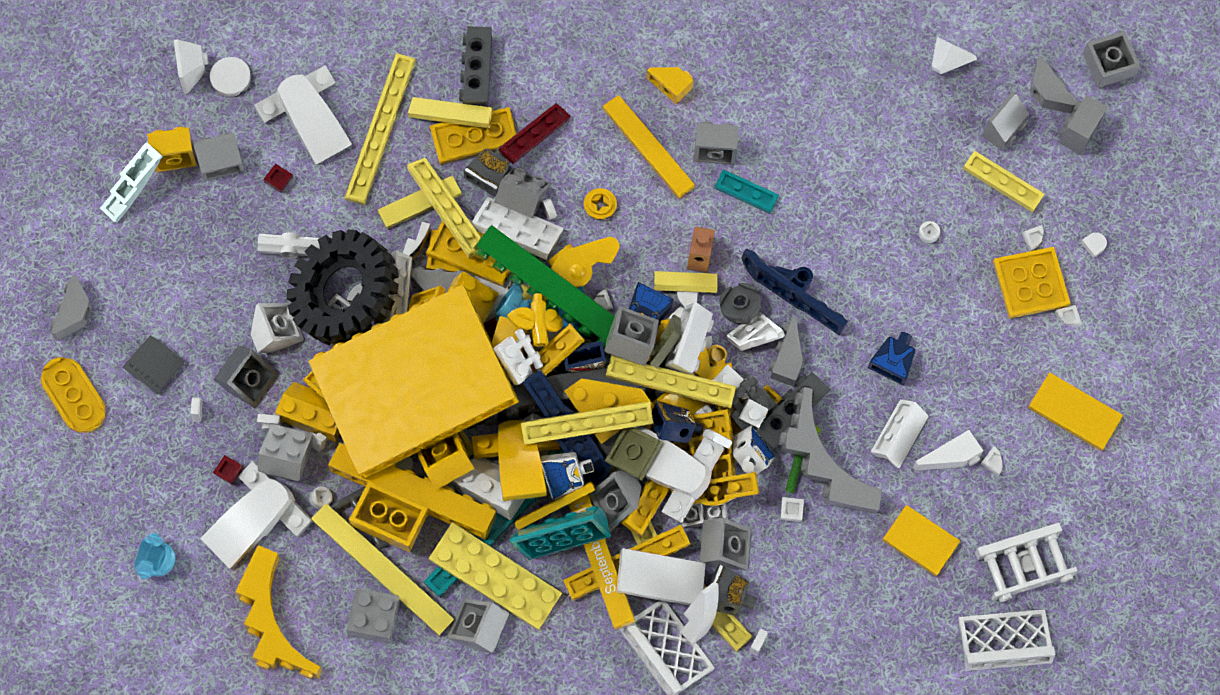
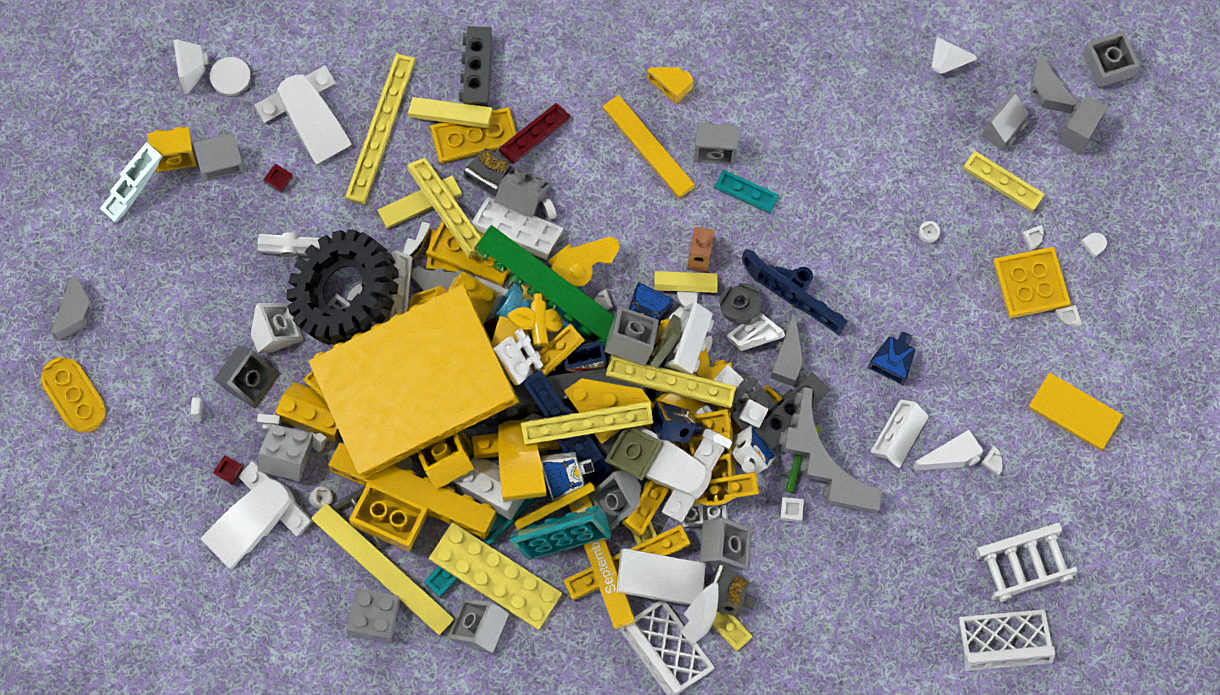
dark grey slope [123,335,185,394] -> none
medium azure helmet [134,533,176,580] -> none
yellow arch [235,545,322,679] -> none
yellow gear [584,188,617,220] -> none
yellow plate [707,345,727,365] -> none
white tile [749,628,768,656] -> none
yellow tile [882,505,960,577] -> none
white tile [1017,550,1036,574] -> none

